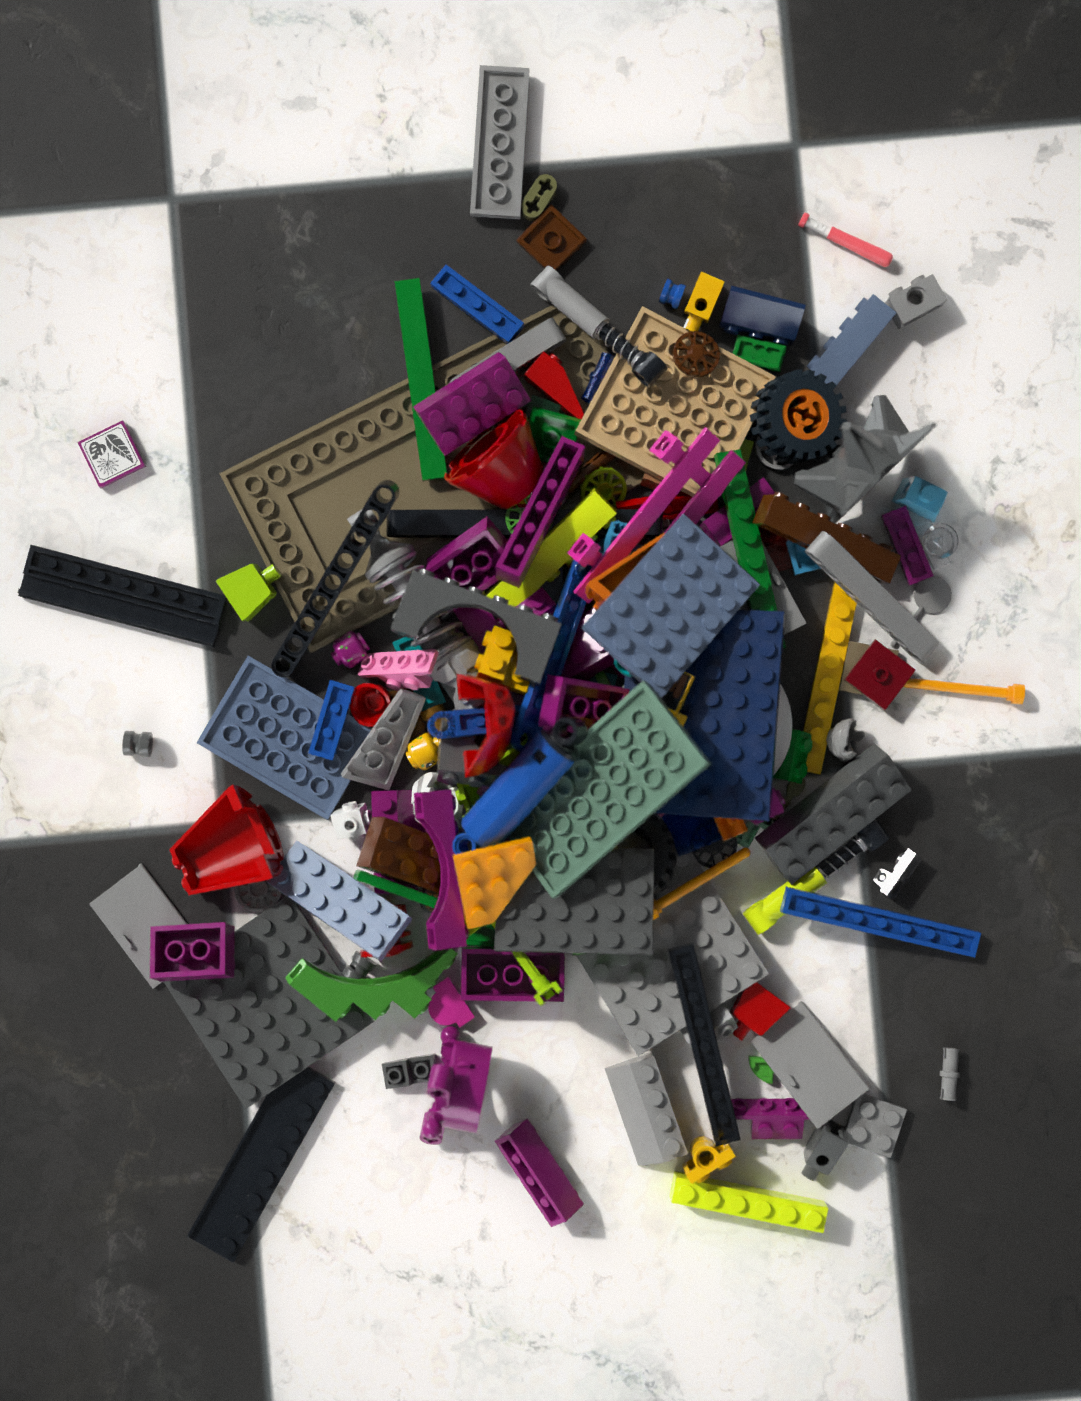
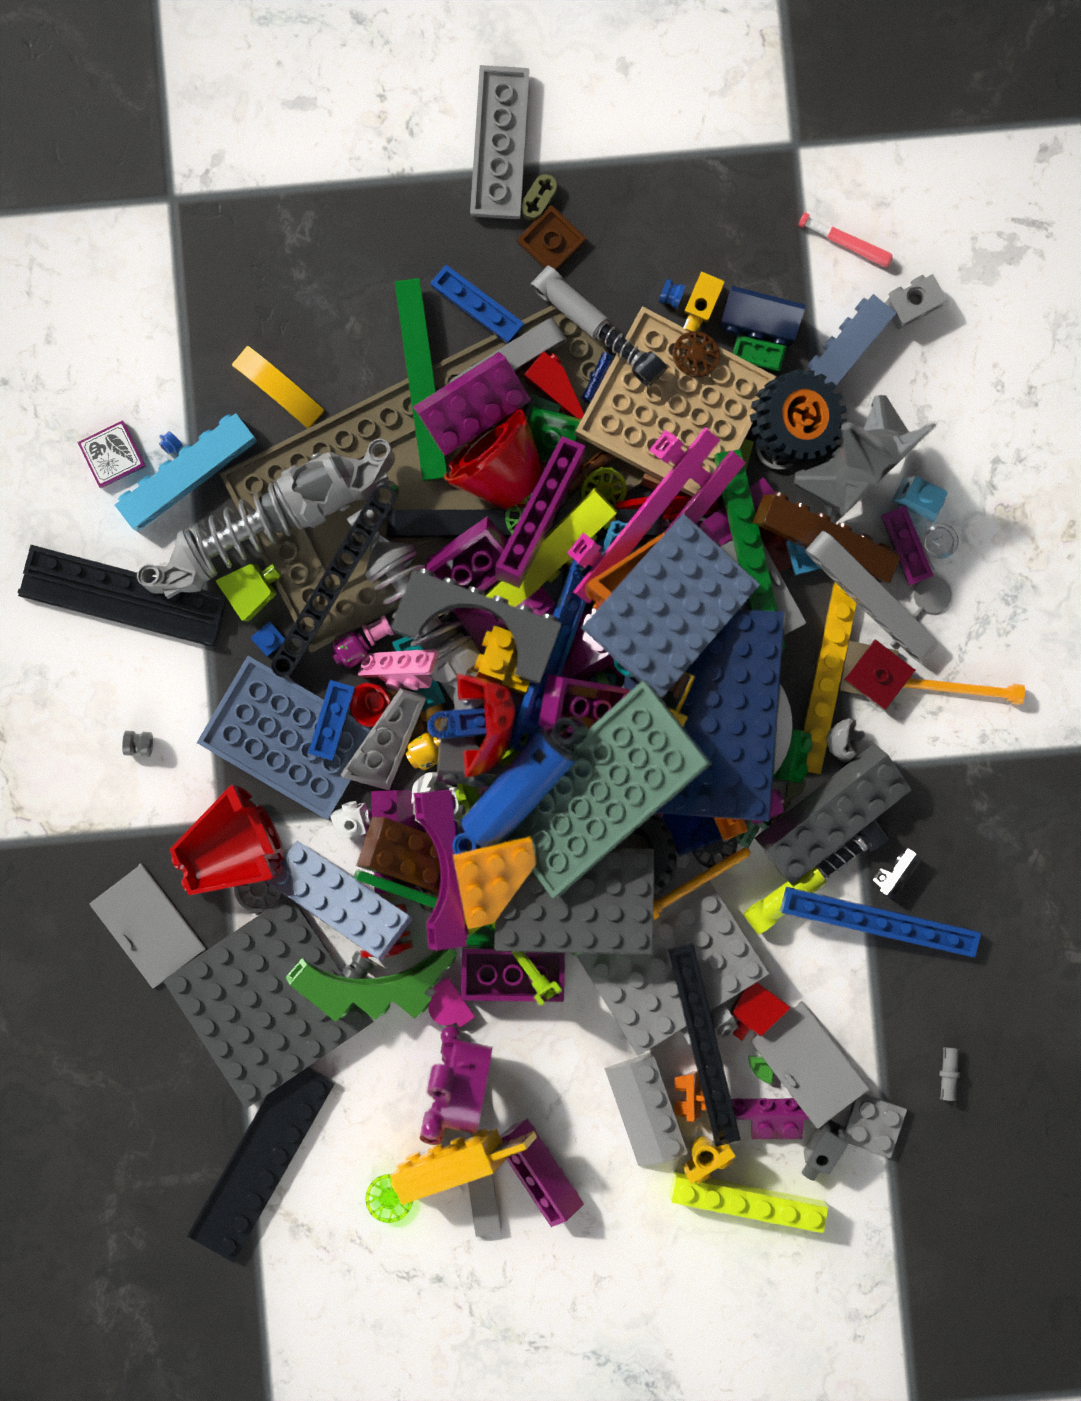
magenta brick [150,922,235,982] -> none
dark grey slope [382,1053,437,1089] -> none
none -> medium azure brick [115,413,258,532]
none -> piece [137,439,395,599]
none -> blue plate [159,431,182,455]
none -> yellow slope [232,346,325,429]
none -> blue plate [250,621,285,657]
none -> bright pink bush [362,615,394,646]
none -> clear neon green wheel [365,1173,413,1223]
none -> yellow piece [390,1128,537,1205]
none -> light grey tile [468,1174,501,1237]
none -> orange hips [674,1071,706,1122]

